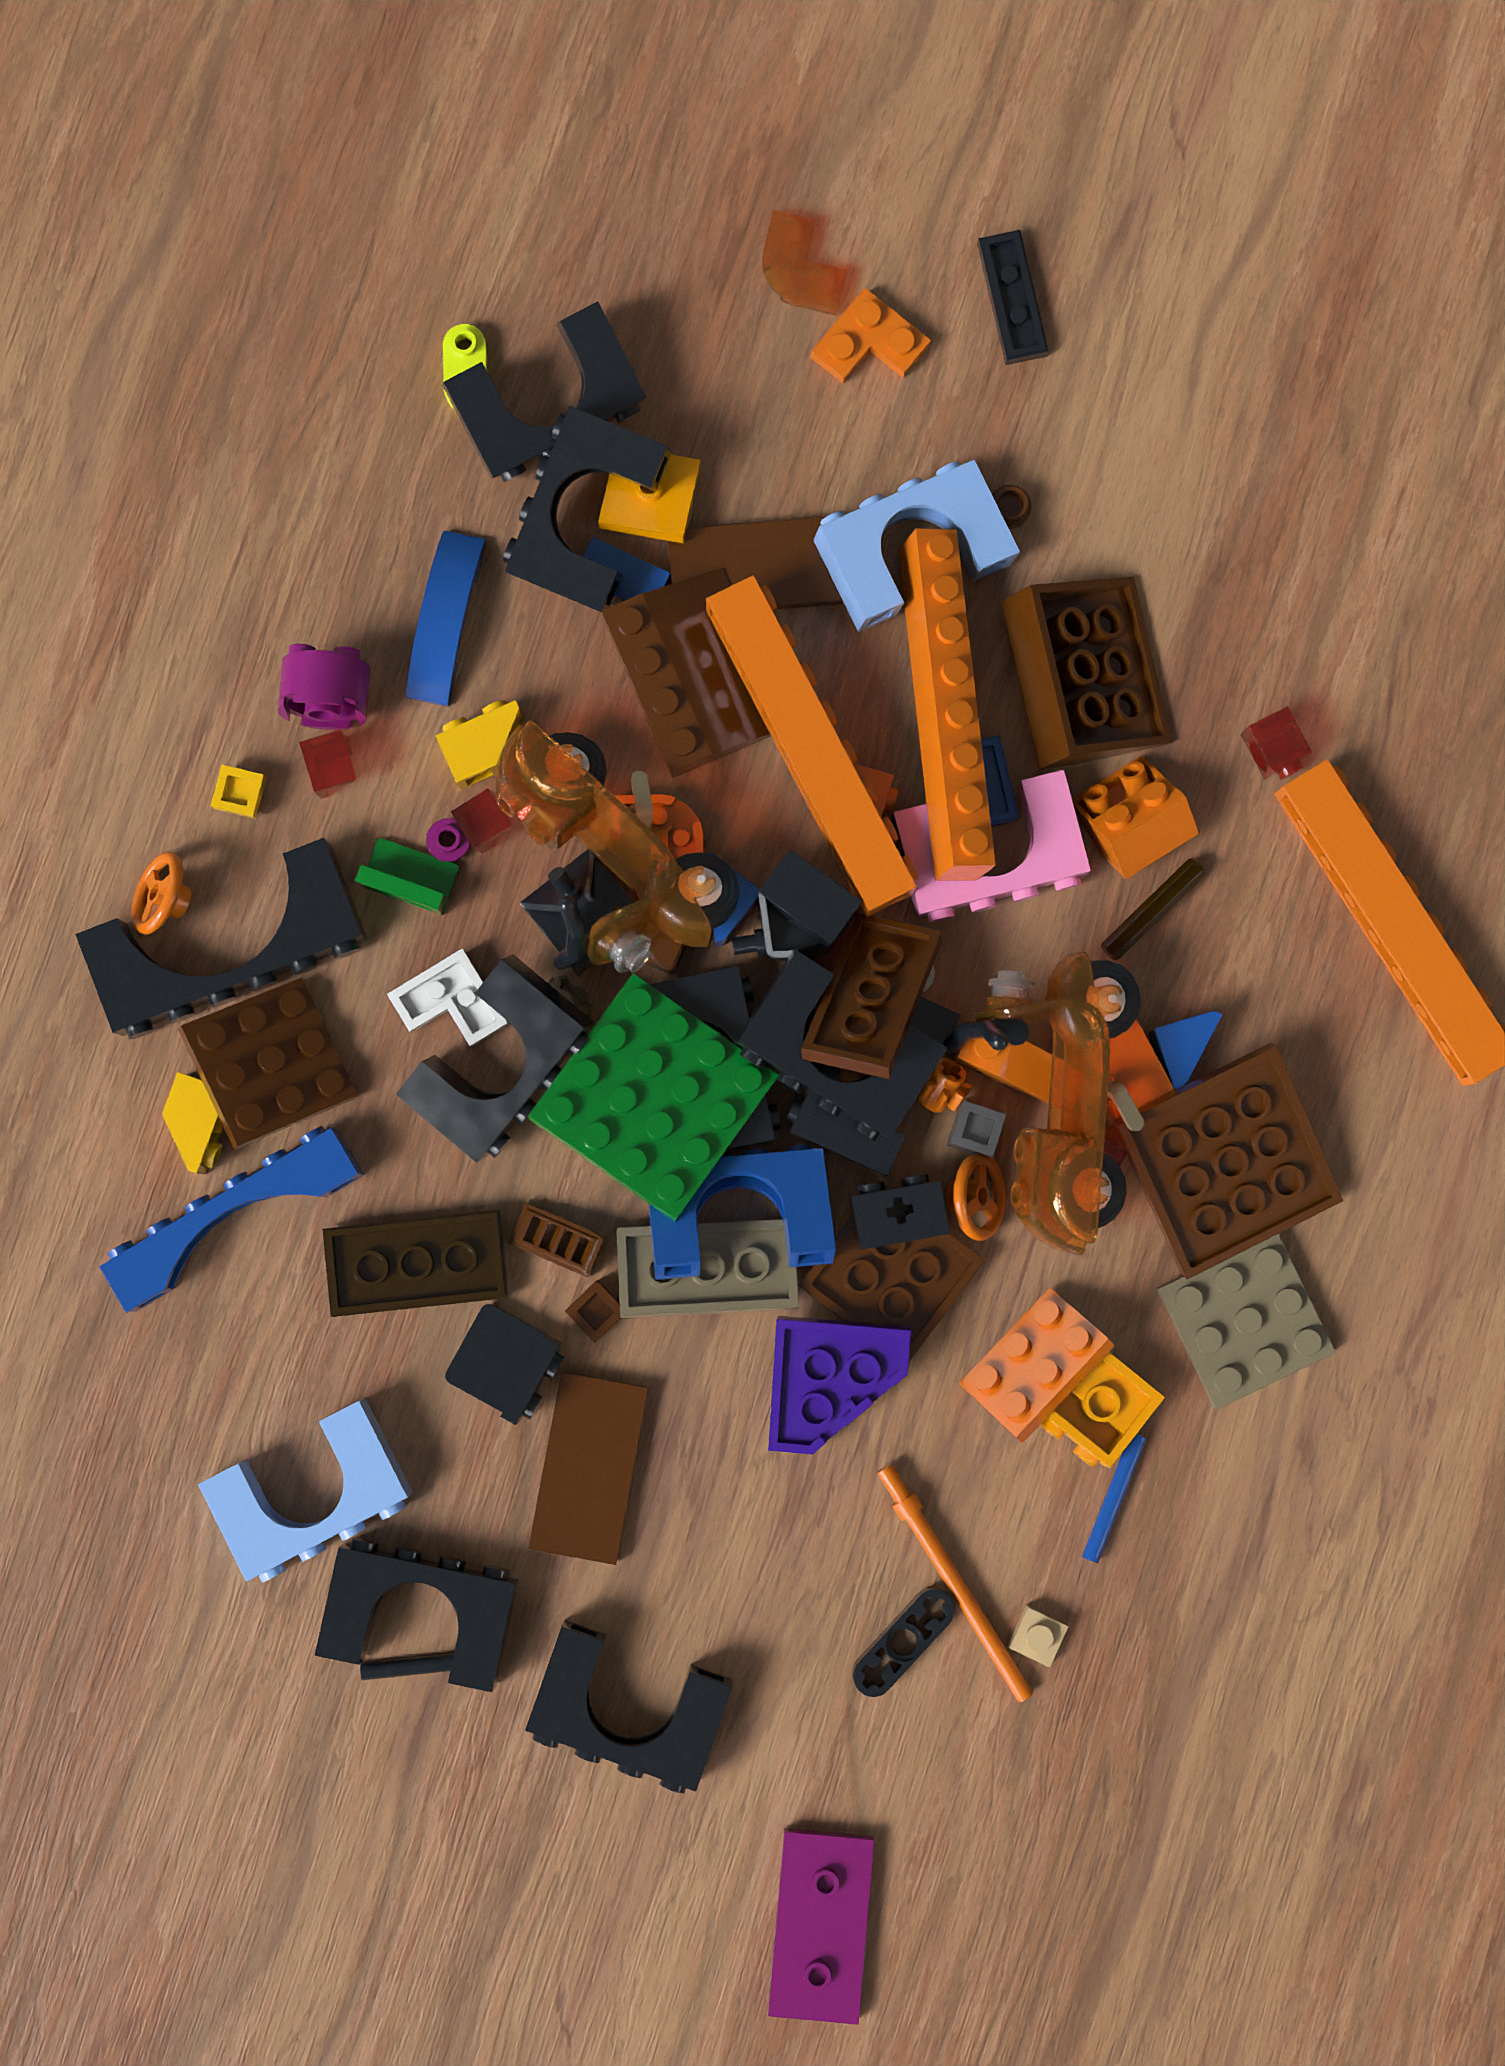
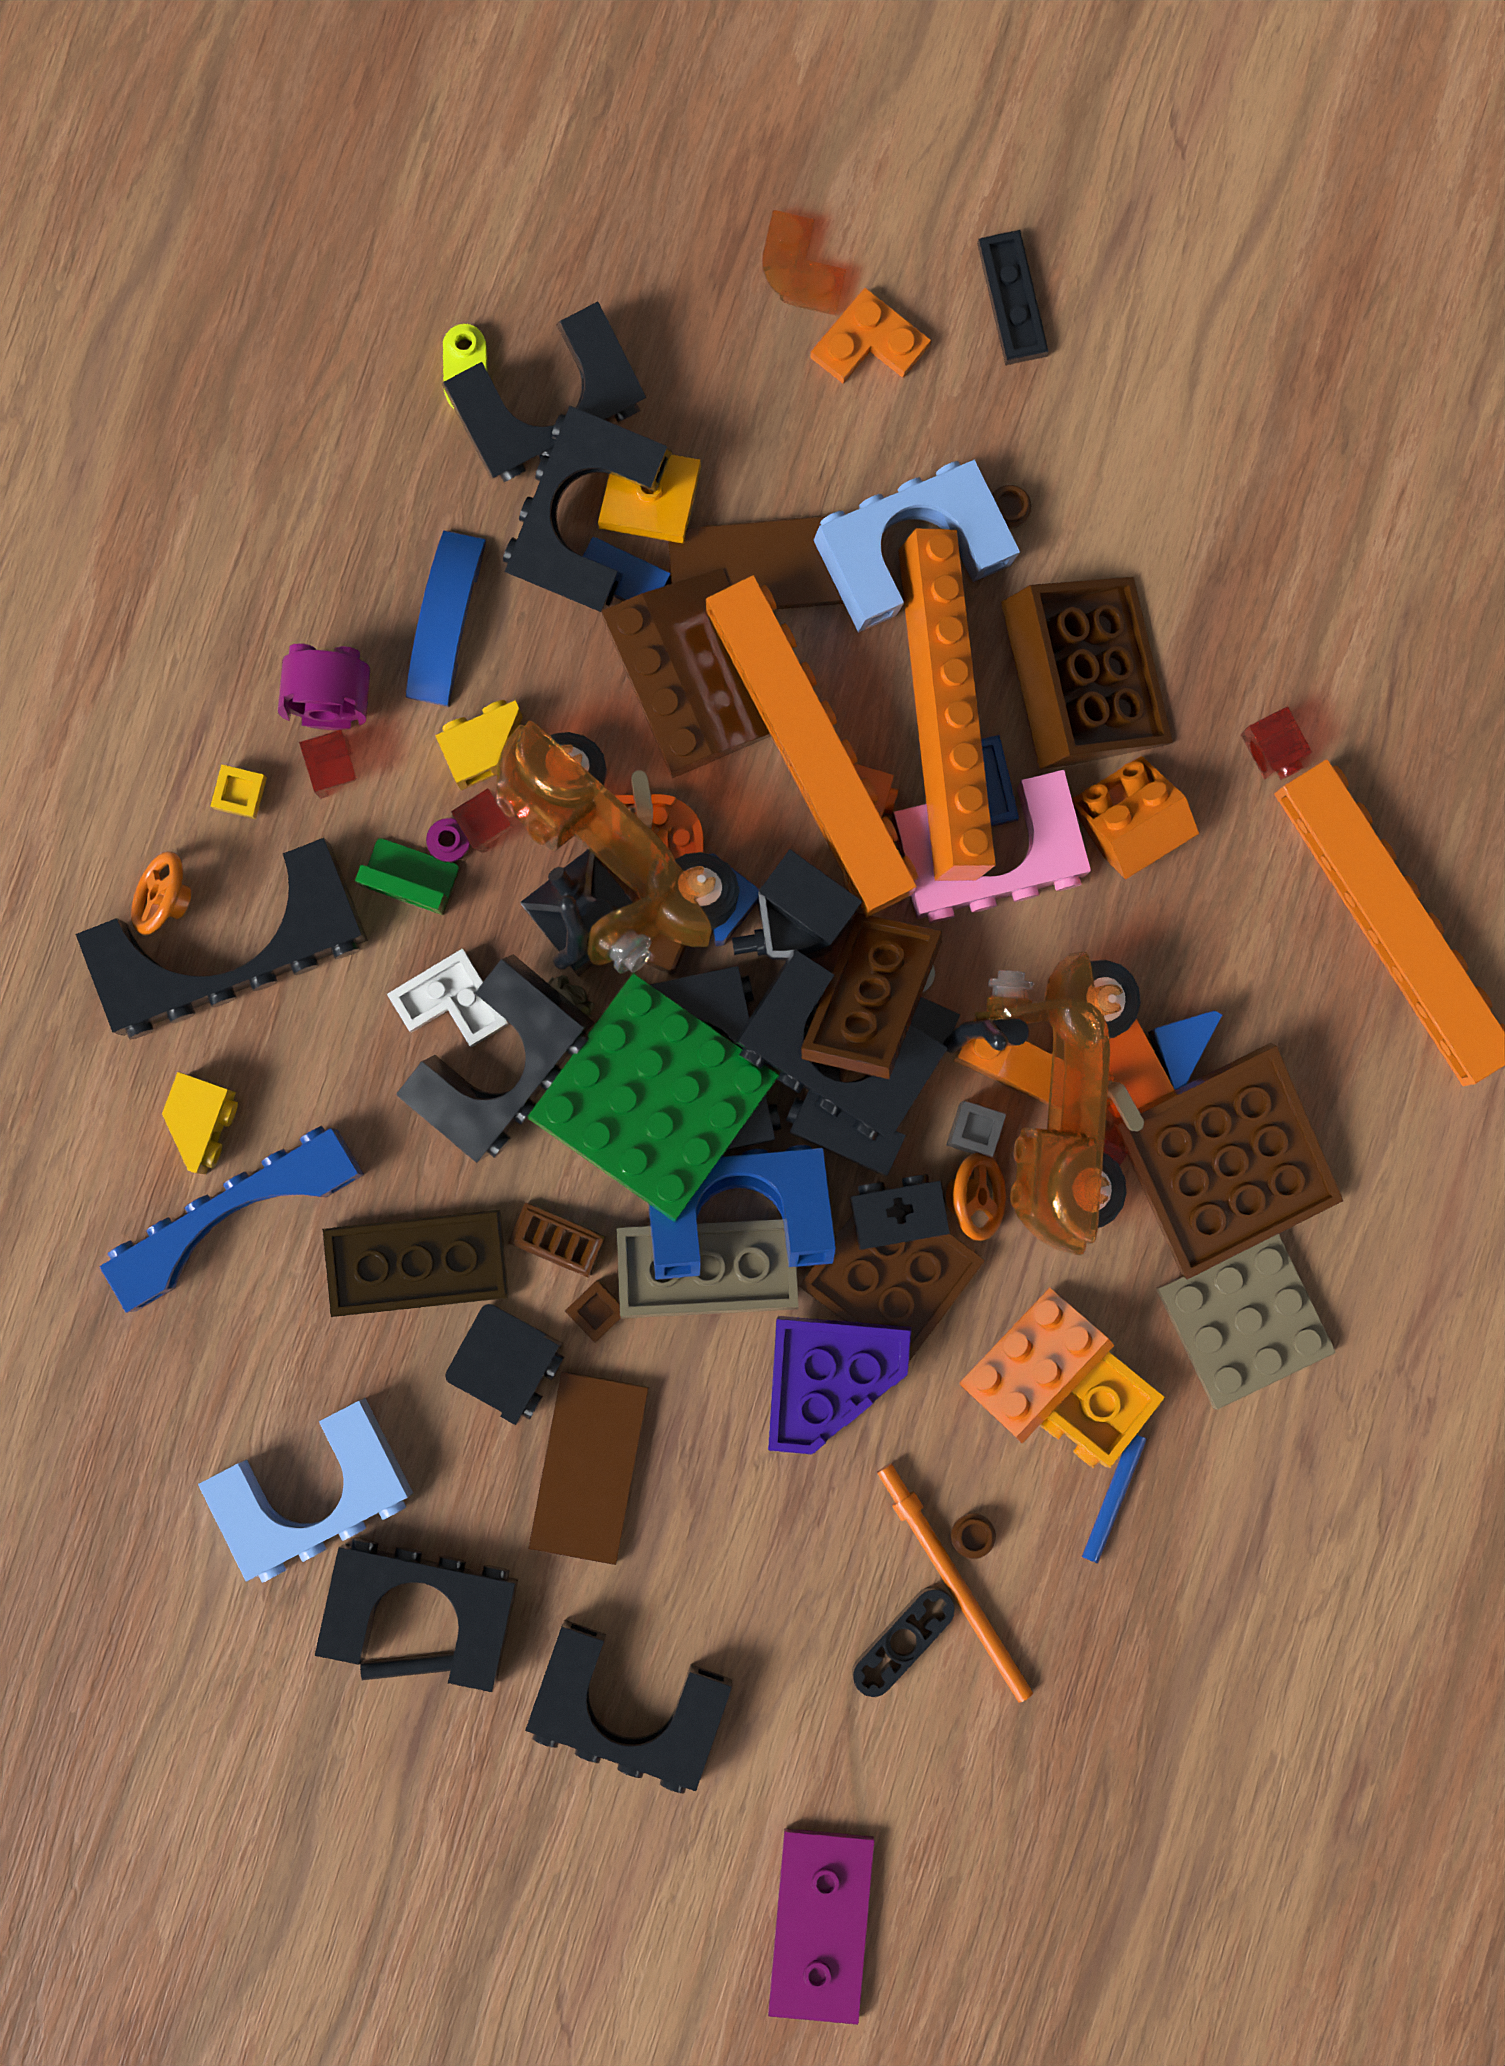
reddish brown plate [178,977,358,1150] -> none
orange gear [918,1058,971,1113] -> none
tan plate [1008,1605,1069,1667] -> none
dark brown axle [1101,858,1206,961] -> none
none -> reddish brown plate [951,1513,996,1559]

